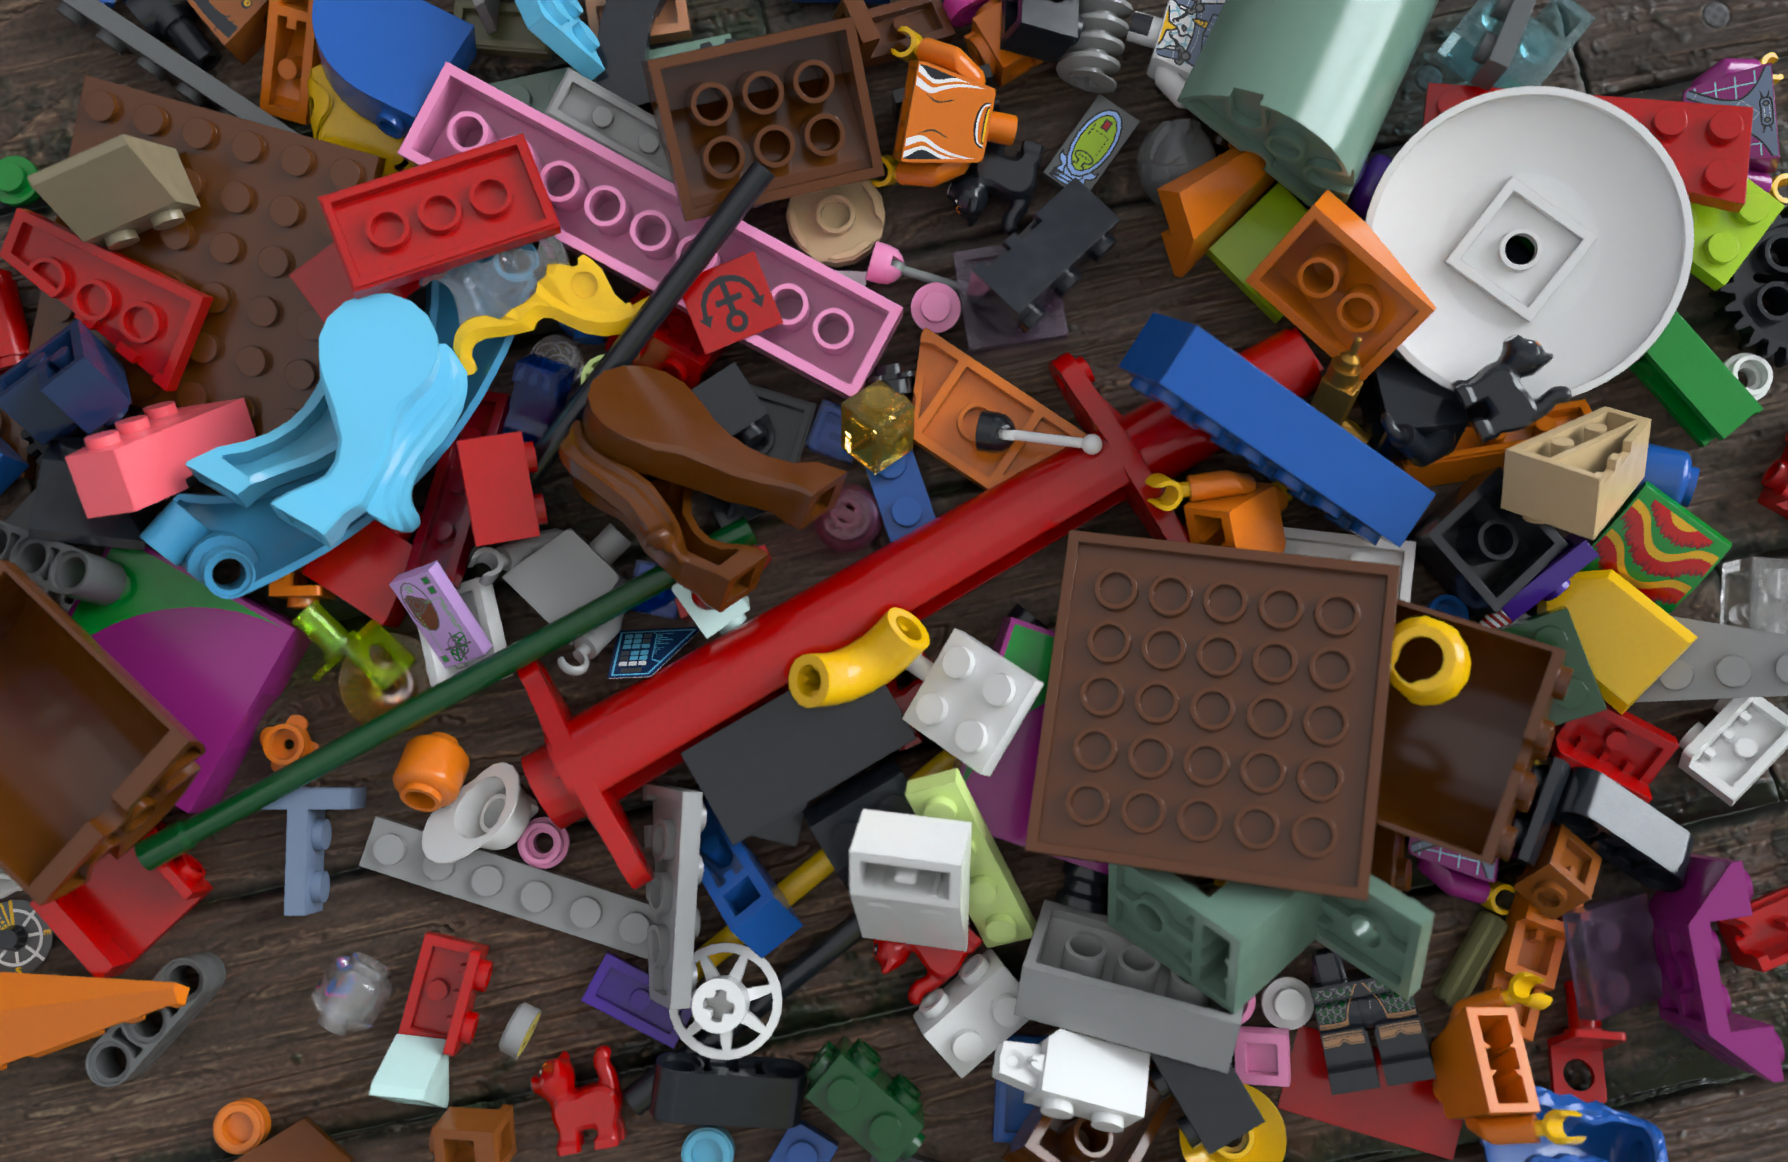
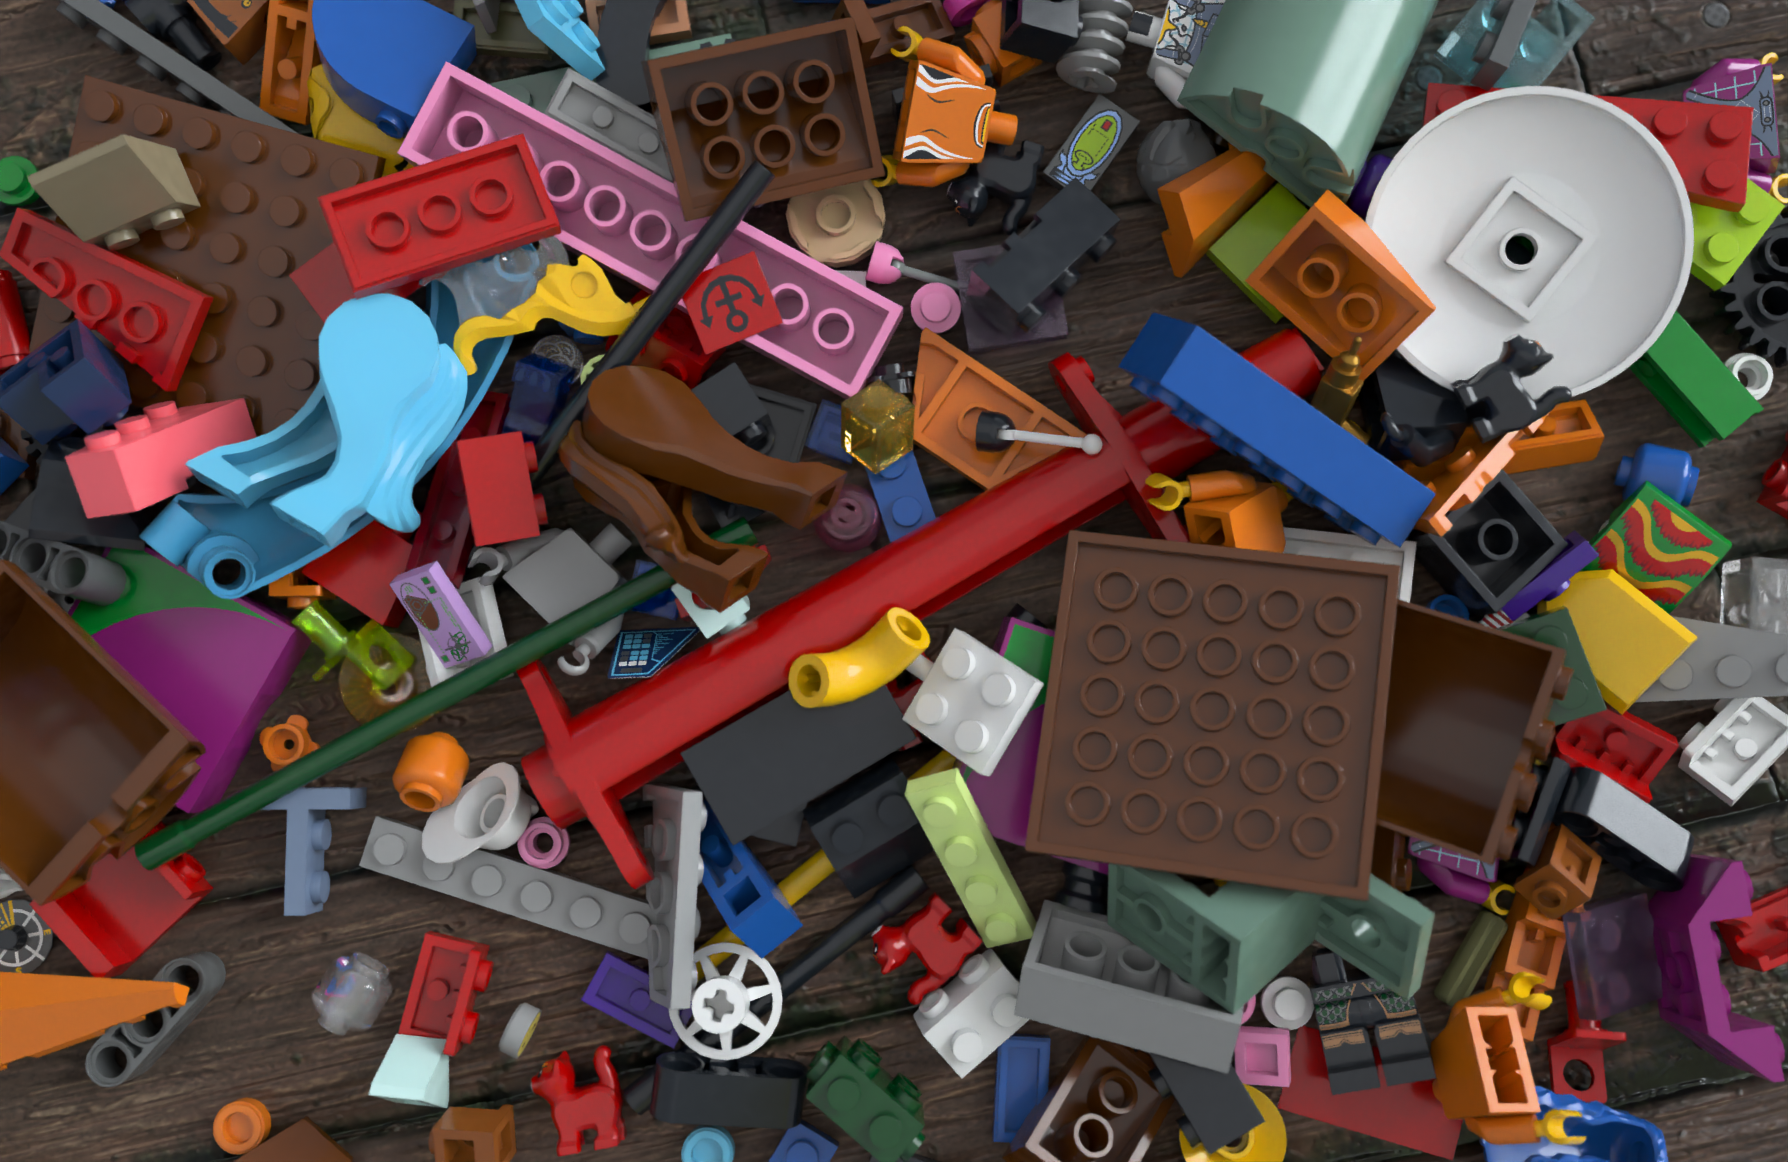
white slope [849,809,972,952] -> none
white hinge [992,1028,1150,1133] -> none
yellow piece [1389,616,1471,705] -> none
tan wedge [1501,406,1652,540] -> none
none -> orange wing [1413,411,1551,537]

